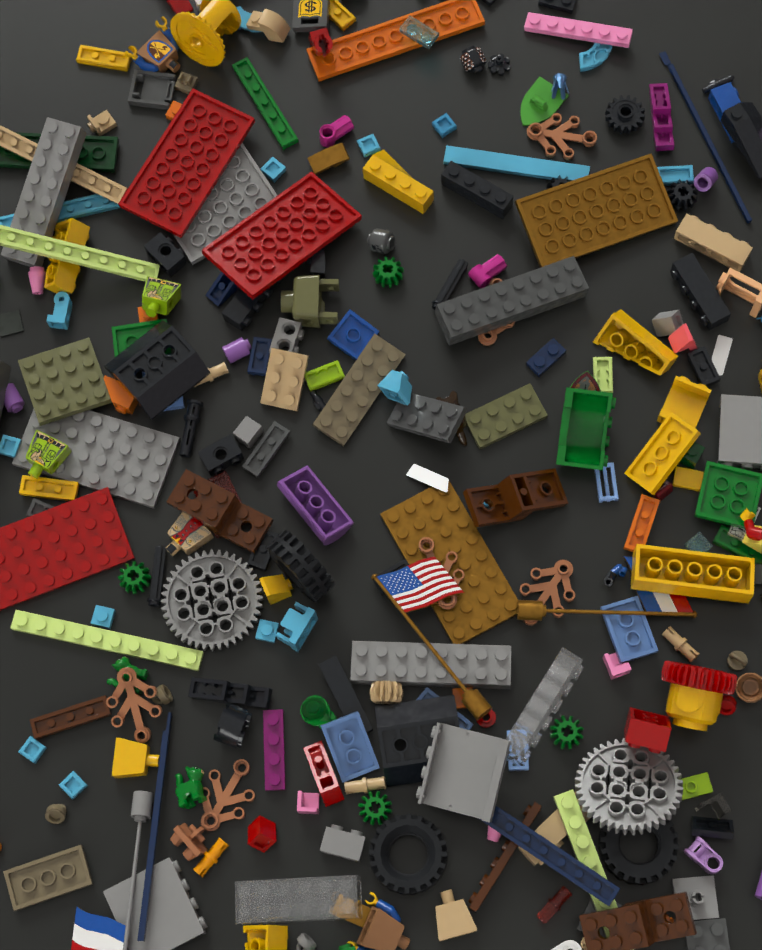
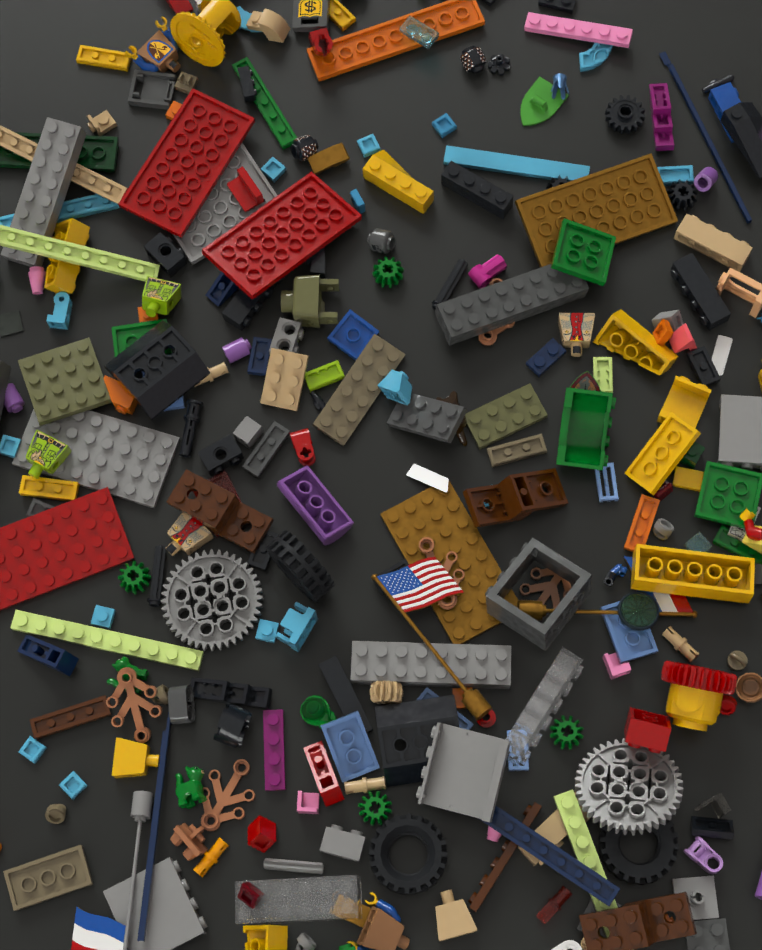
yellow slope [259,574,293,605] -> none
dark pink piece [319,115,354,148] -> none
nougat plant [527,113,597,161] -> none
lime plate [681,772,713,800] -> none
none -> dark blue slope [17,634,79,676]
none -> dark grey beam [168,685,195,725]
none -> red panel [227,166,264,212]
none -> dark red slope [237,882,264,909]
none -> black piece [238,66,257,103]
none -> light grey axle [264,858,324,874]
none -> black head [290,135,319,161]
none -> red piece [290,428,316,467]
none -> dark azure tile [350,189,365,214]
none -> dark grey window [485,538,592,651]
none -> dark tan tile [487,433,547,468]
none -> green plate [551,218,616,286]
none -> torso [558,313,595,357]
none -> clear green wheel [618,591,660,630]
none -> orange plate [652,319,674,346]
none -> light grey tile [652,518,674,540]

